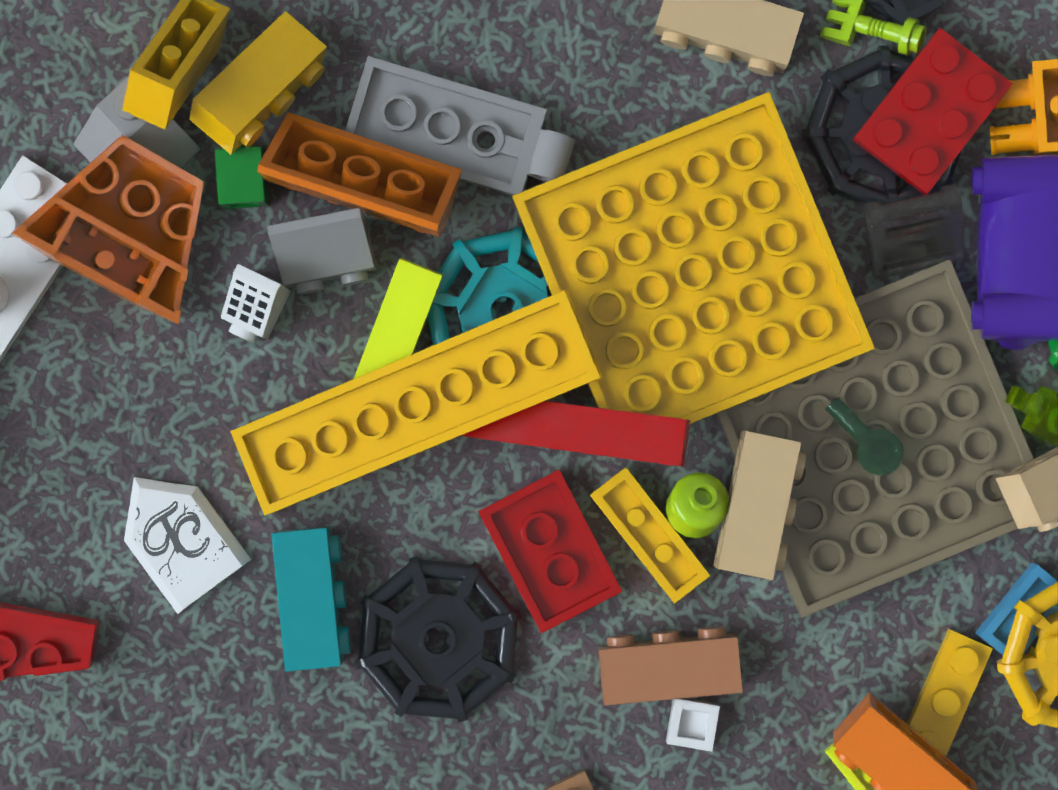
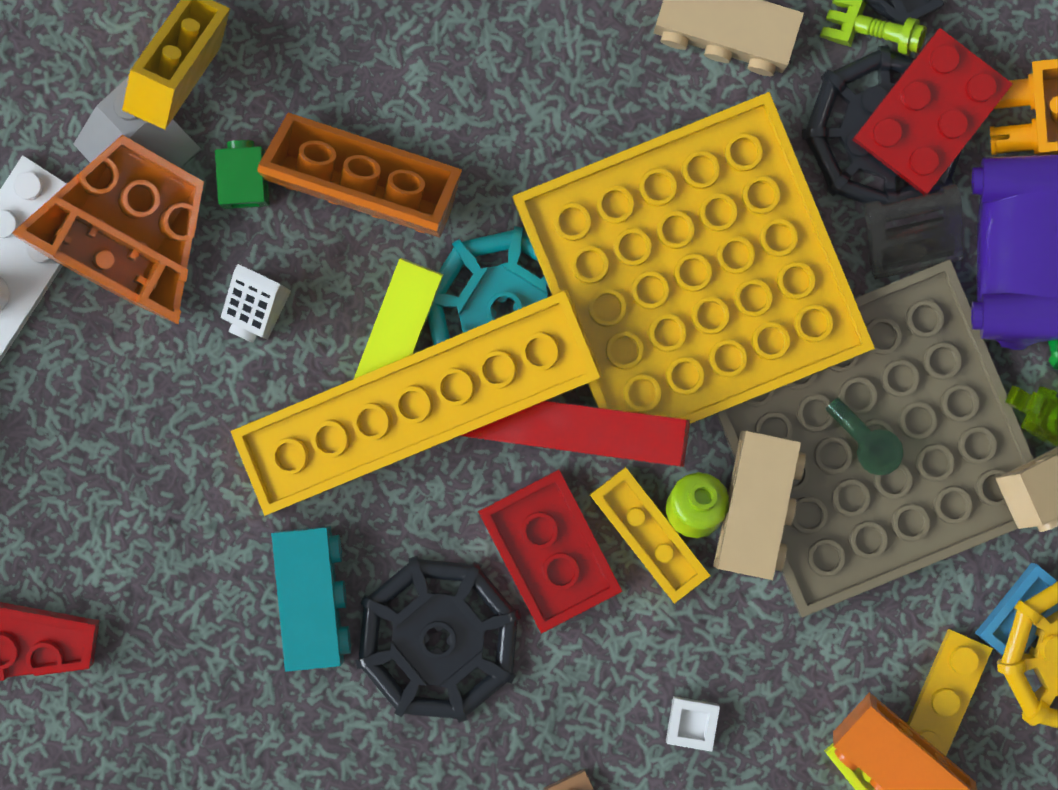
white tile [124,477,252,614] -> none
yellow brick [189,11,327,155] -> none
light grey slope [267,208,377,295] -> none
light grey hinge [345,56,575,196] -> none
nougat brick [598,626,743,706] -> none

